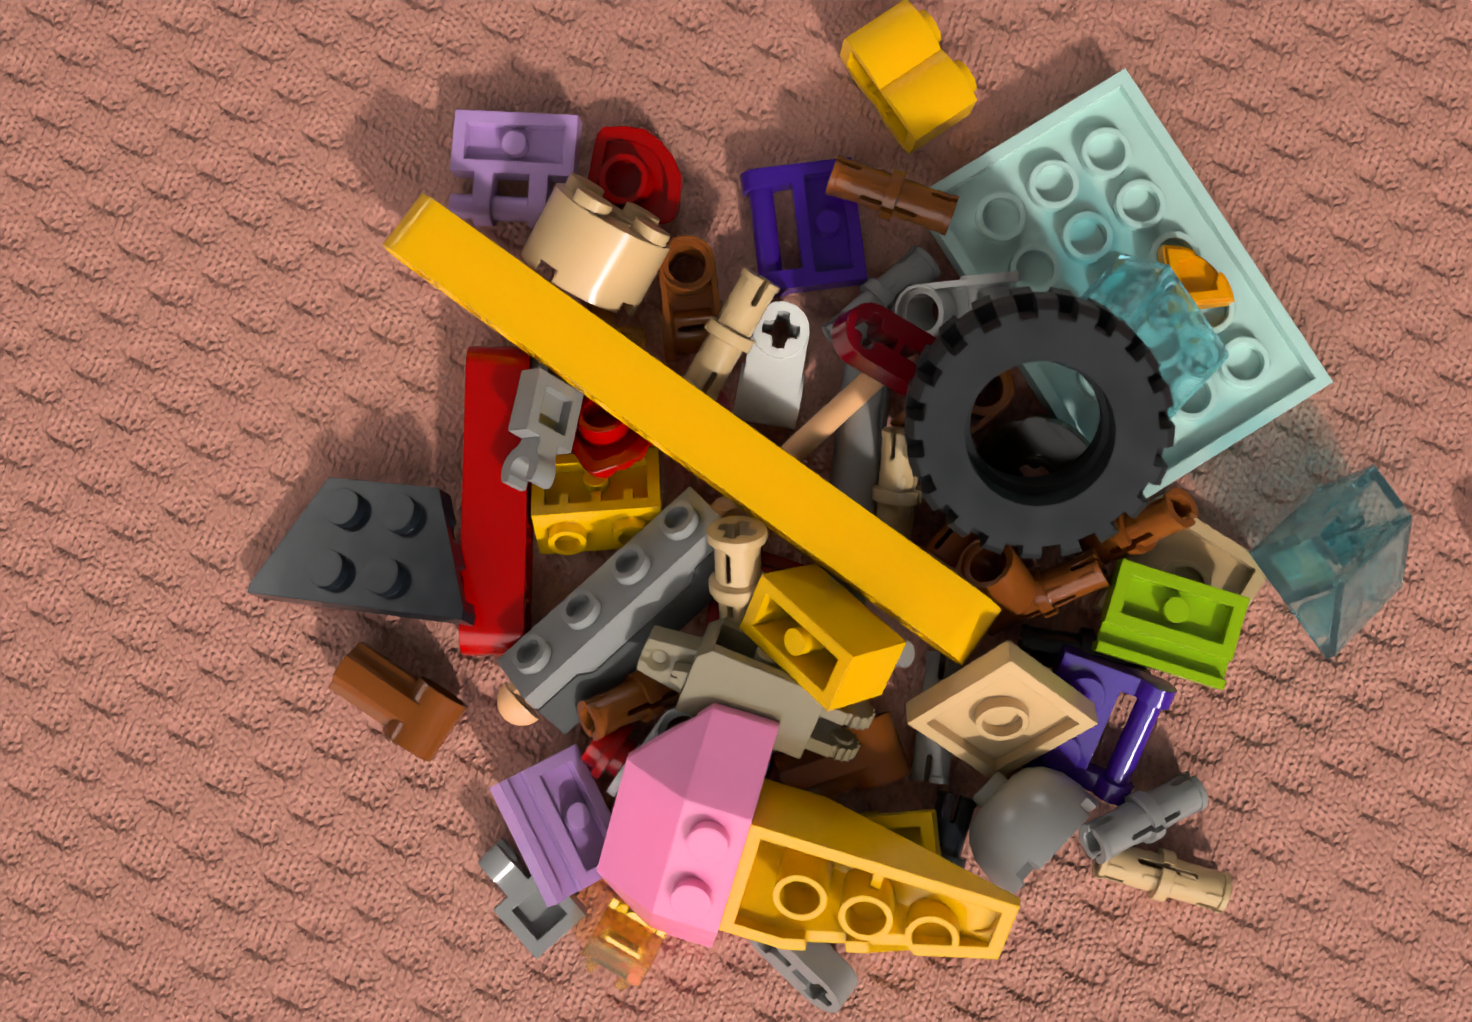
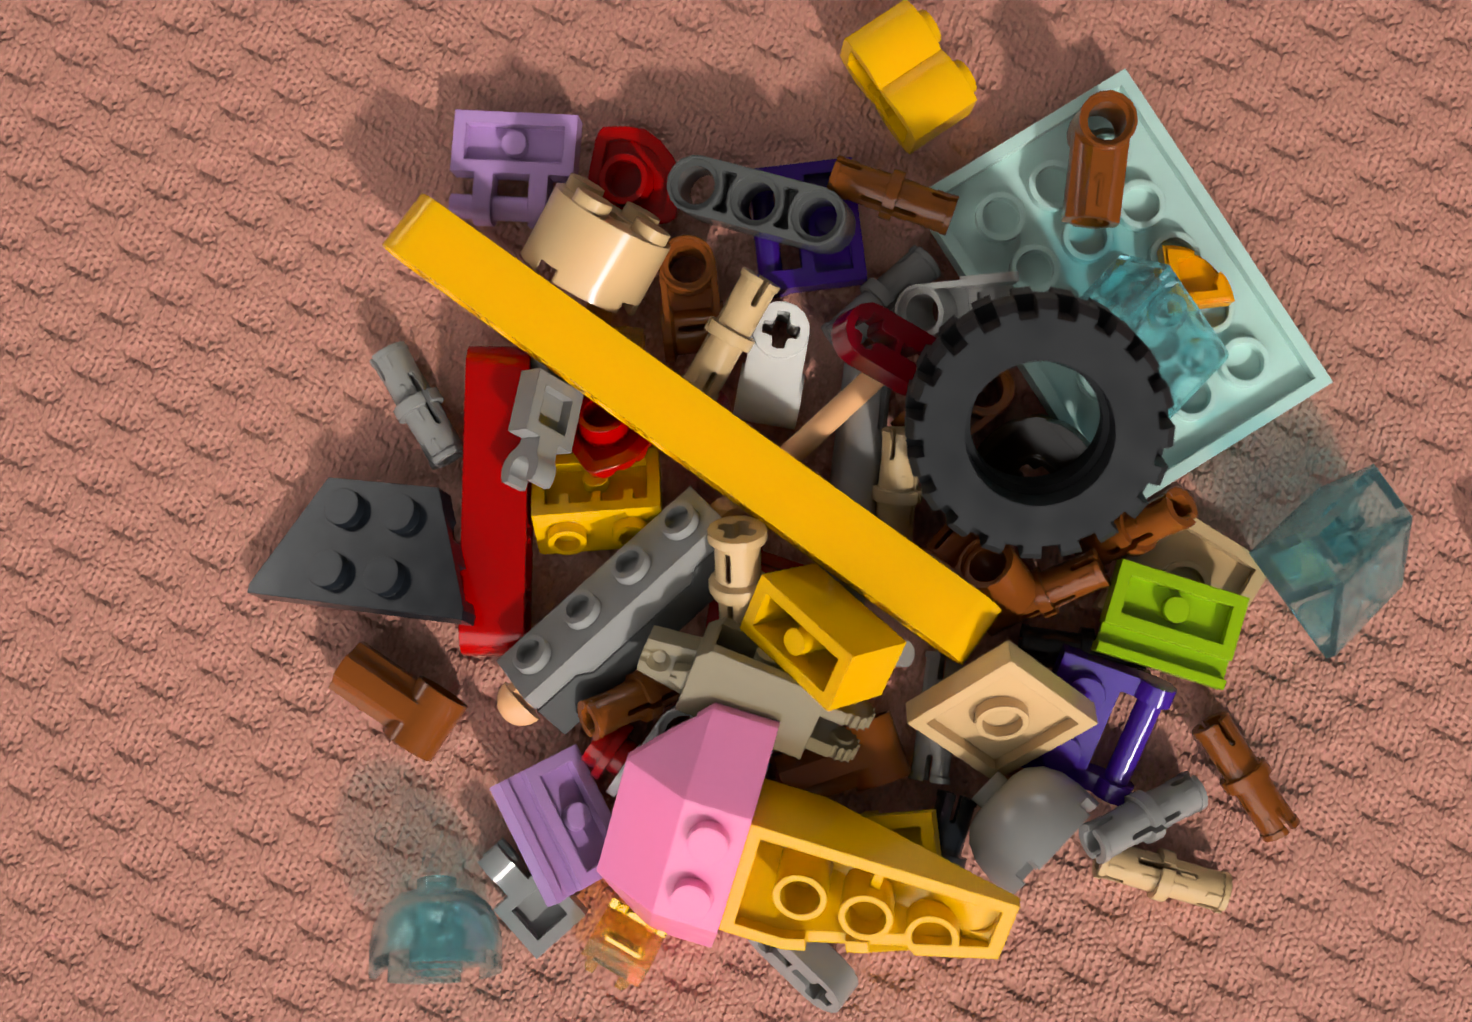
none -> light grey pin [369,341,463,470]
none -> clear light blue cylinder [369,875,502,985]
none -> dark grey beam [667,155,856,254]
none -> dark orange piece [1061,90,1138,229]
none -> dark orange pin [1192,711,1300,842]

